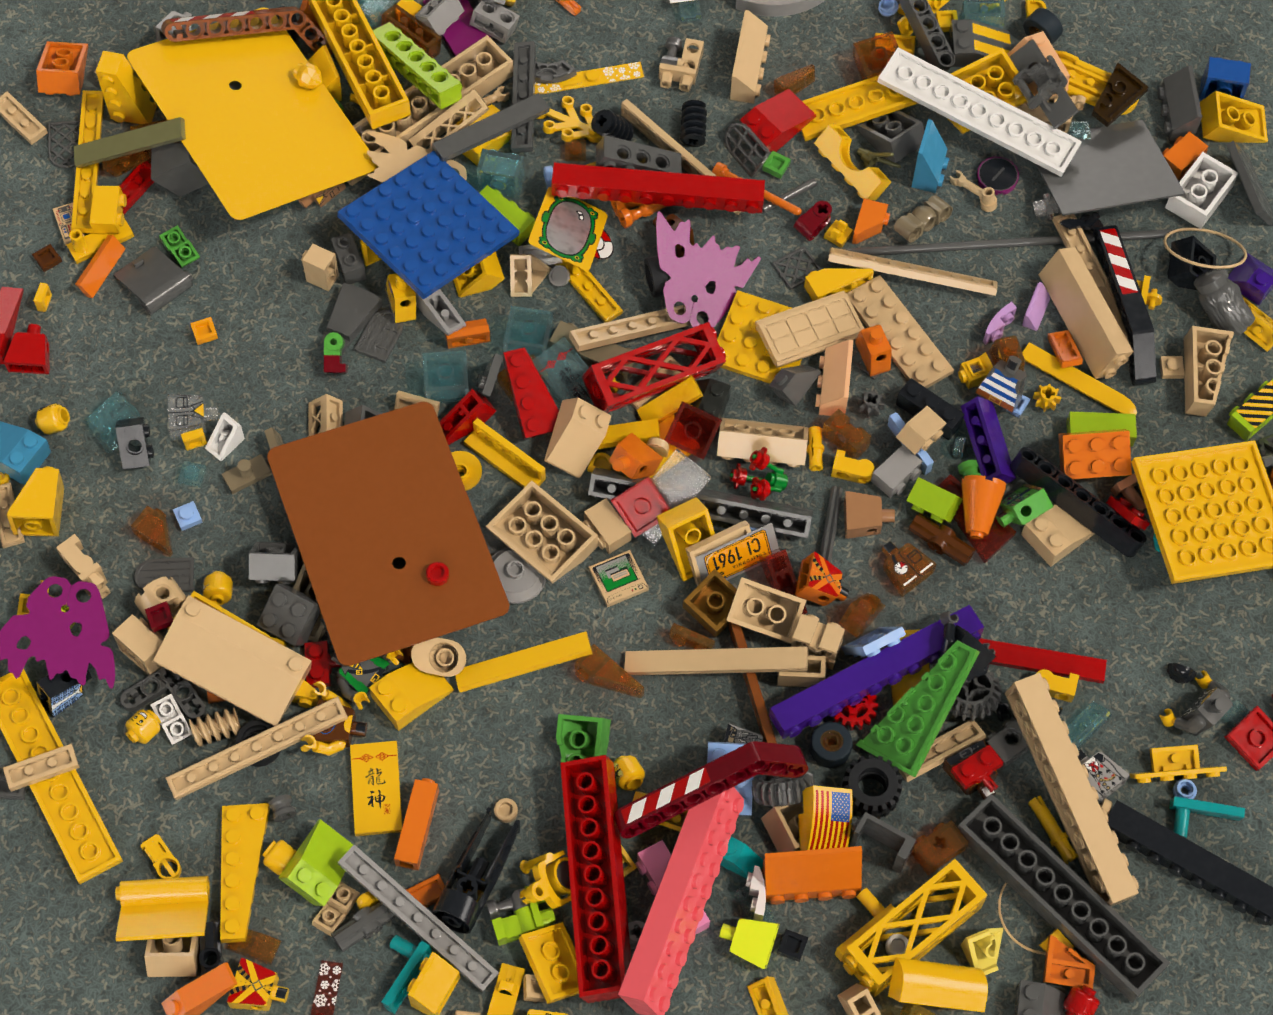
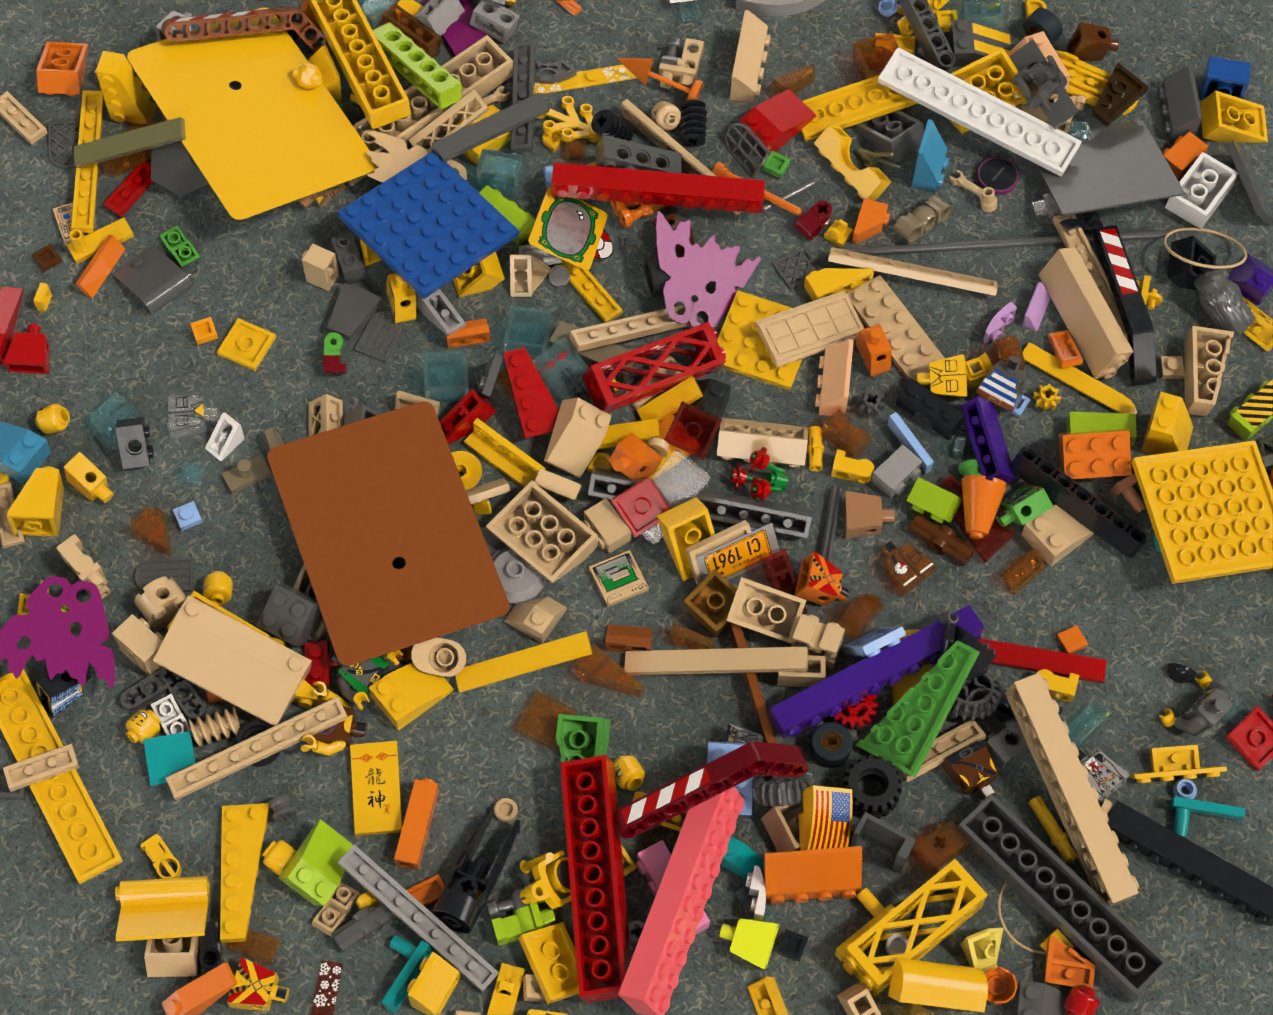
yellow brick [90,186,127,234] -> none
dark red plate [145,601,174,632] -> none
yellow tile [181,428,207,451] -> none
brick [249,542,301,584] -> none
red tile [426,562,449,586] -> none
dark grey slope [769,365,821,406] -> none
tan brick [896,406,947,455] -> none
red plate [951,744,1004,792] -> none
red plate [1106,496,1150,530] -> none
none -> yellow torso [64,452,114,503]
none -> teal tile [143,731,196,786]
none -> yellow tile [217,318,276,371]
none -> tan tile [466,478,510,504]
none -> yellow piece [473,499,492,515]
none -> tan slope [504,597,567,644]
none -> clear orange tile [514,690,577,752]
none -> tan slope [534,469,581,500]
none -> yellow tile [542,131,565,152]
none -> dark orange panel [605,624,653,652]
none -> orange piece [617,58,704,101]
none -> tan head [651,101,681,131]
none -> yellow torso [917,354,968,398]
none -> orange hair [984,967,1018,1005]
none -> clear orange plate [1001,548,1046,594]
none -> orange tile [1056,625,1088,654]
none -> reddish brown torso [1067,22,1119,61]
none -> yellow slope [1140,392,1194,455]

